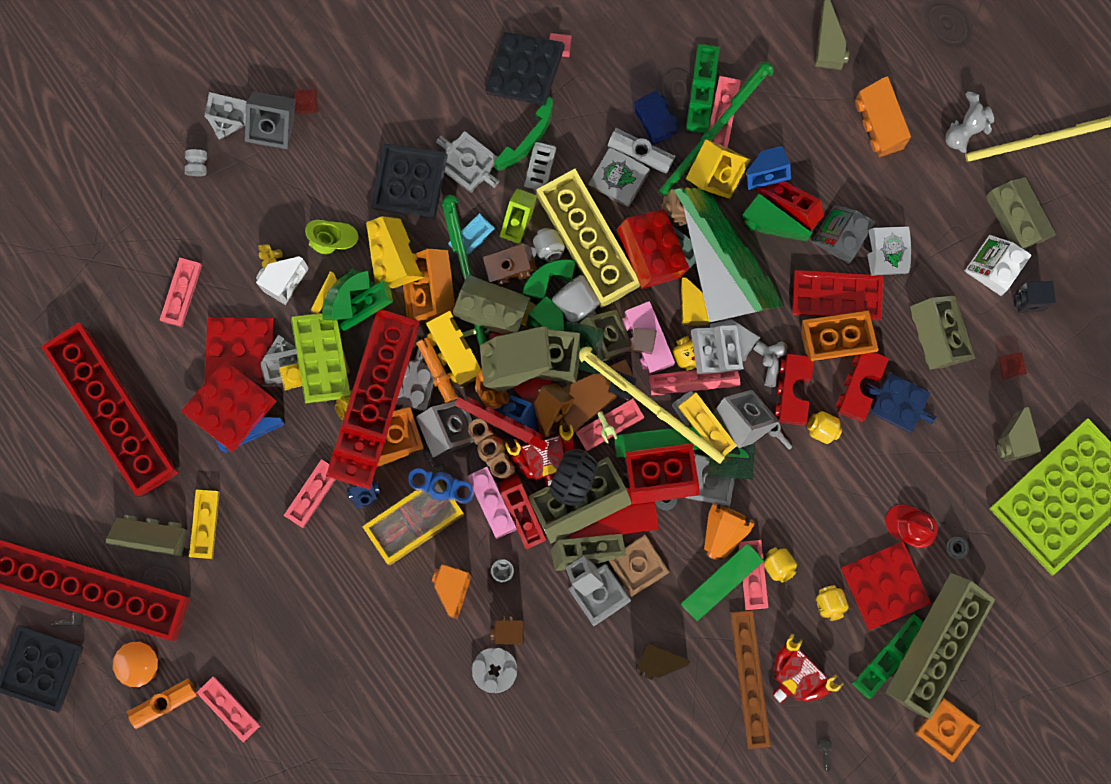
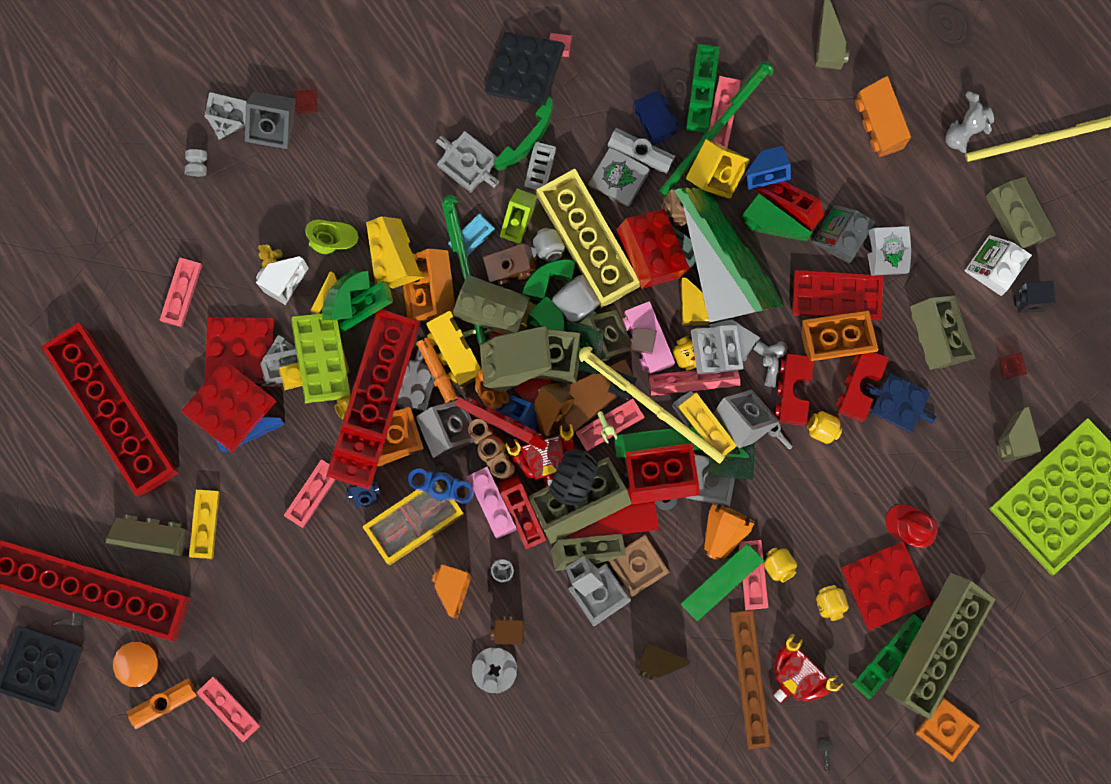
black plate [371,144,448,219] -> none
dark grey plate [946,537,969,559] -> none

